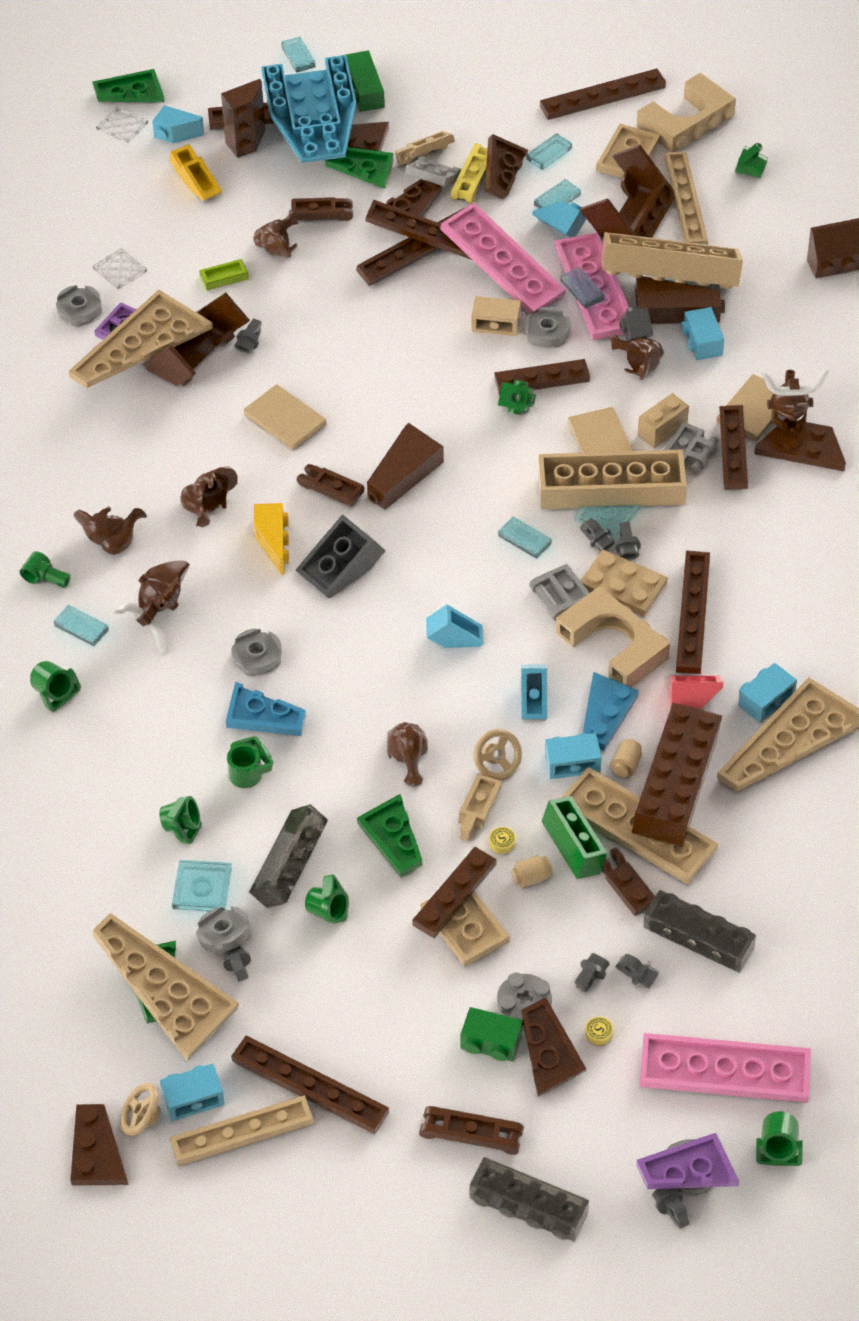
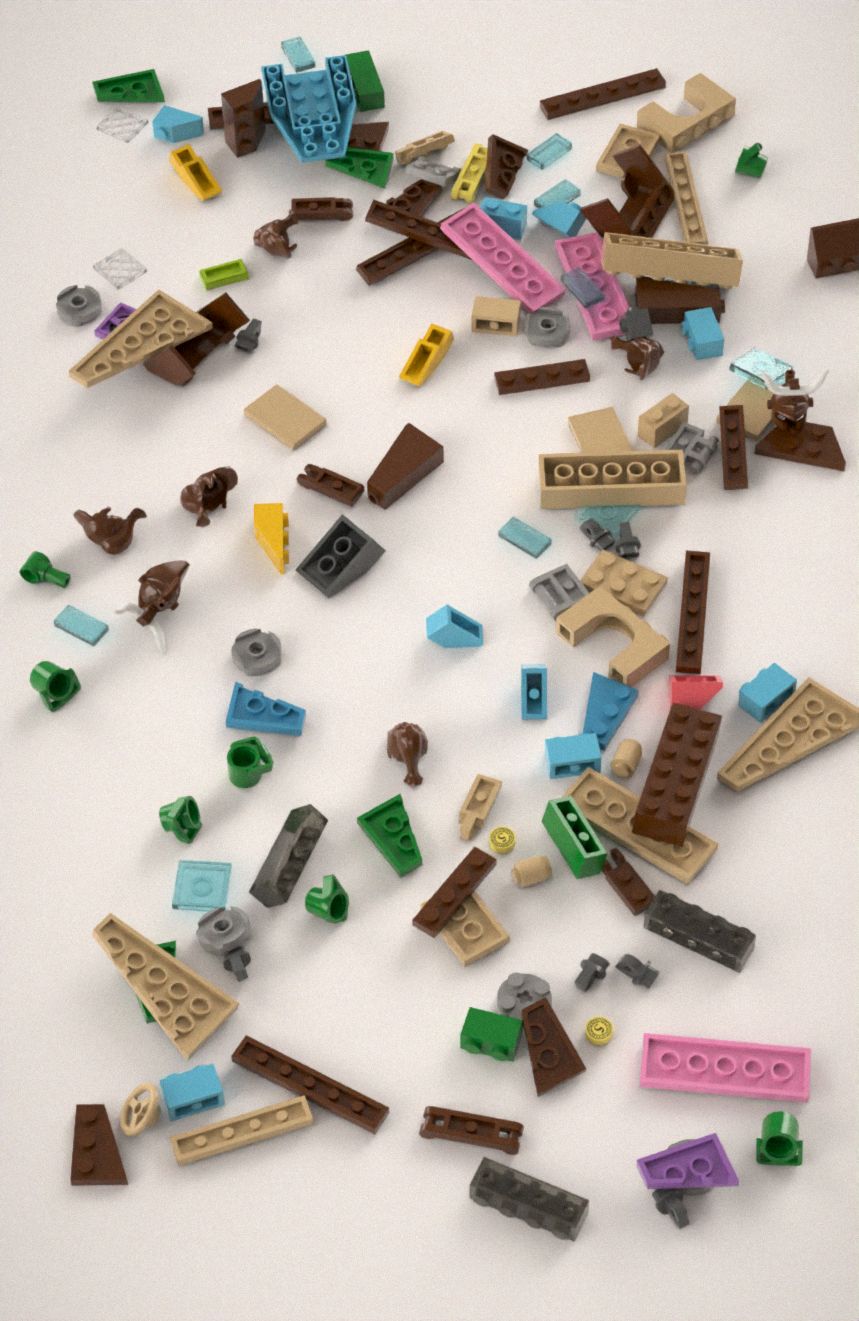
tan piece [474,729,522,780] -> none
green brick [497,380,536,415] -> none
none -> yellow slope [399,323,454,387]
none -> medium azure brick [480,197,527,240]
none -> clear light blue tile [729,347,793,390]

